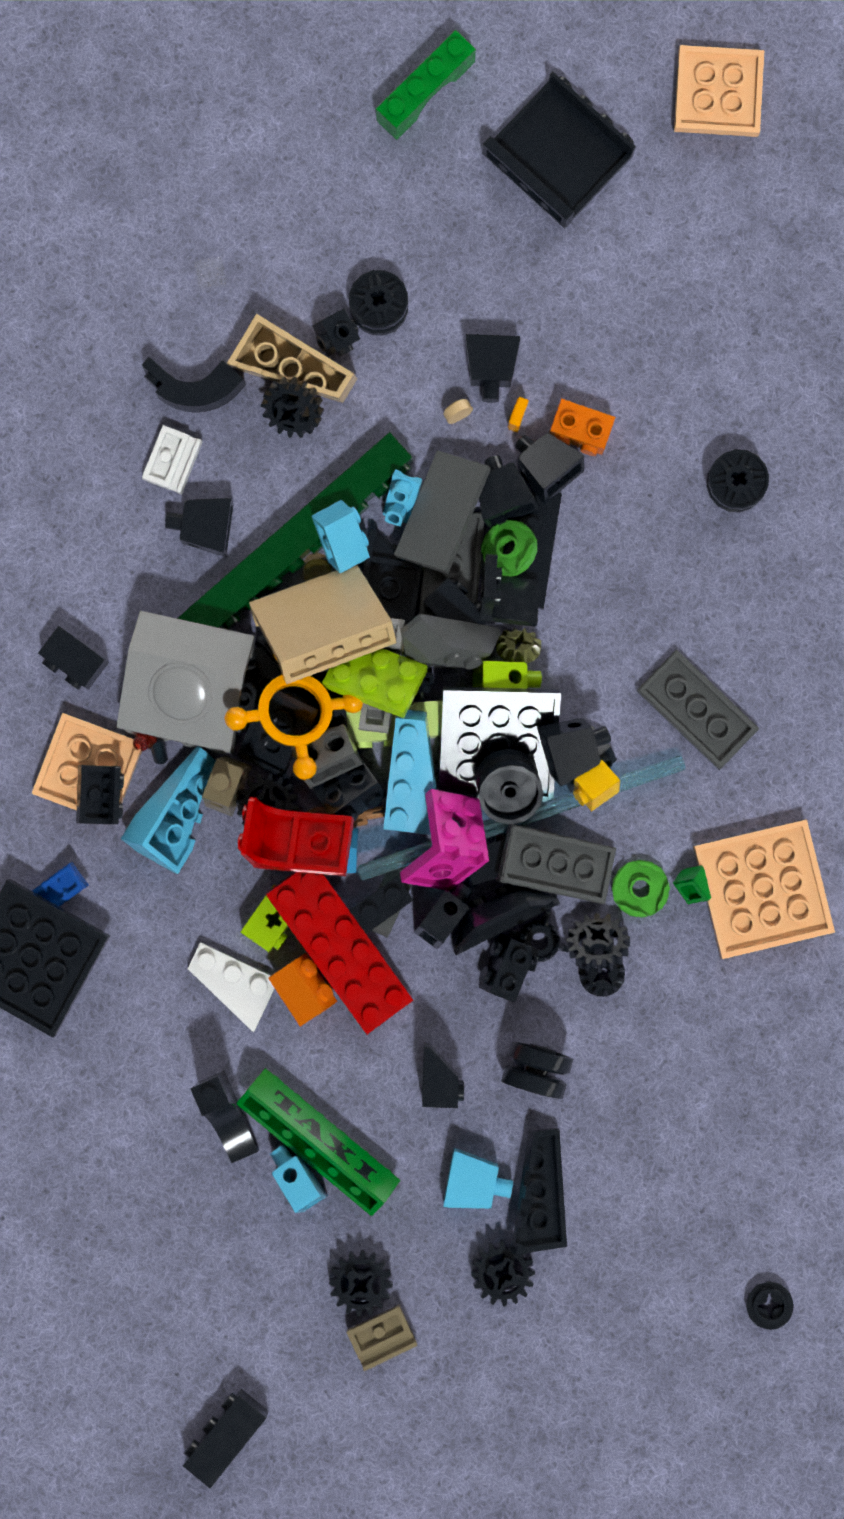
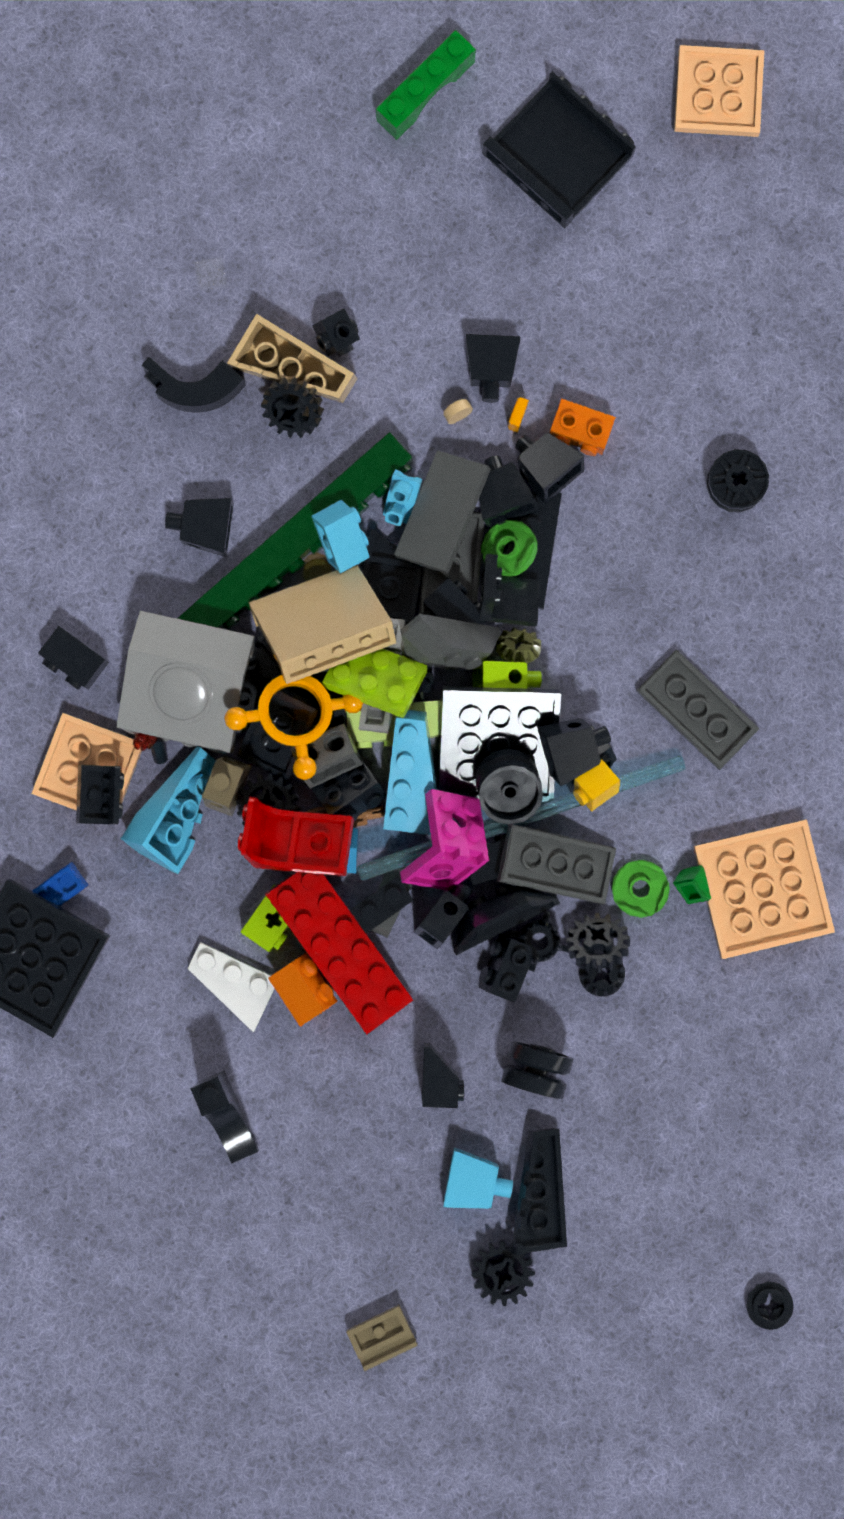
white plate [142,425,203,495] -> none
black brick [183,1389,268,1488] -> none
green brick [236,1068,401,1217] -> none
medium azure torso [270,1145,328,1213] -> none
black gear [329,1249,393,1317] -> none
black wheel [349,270,408,335] -> none

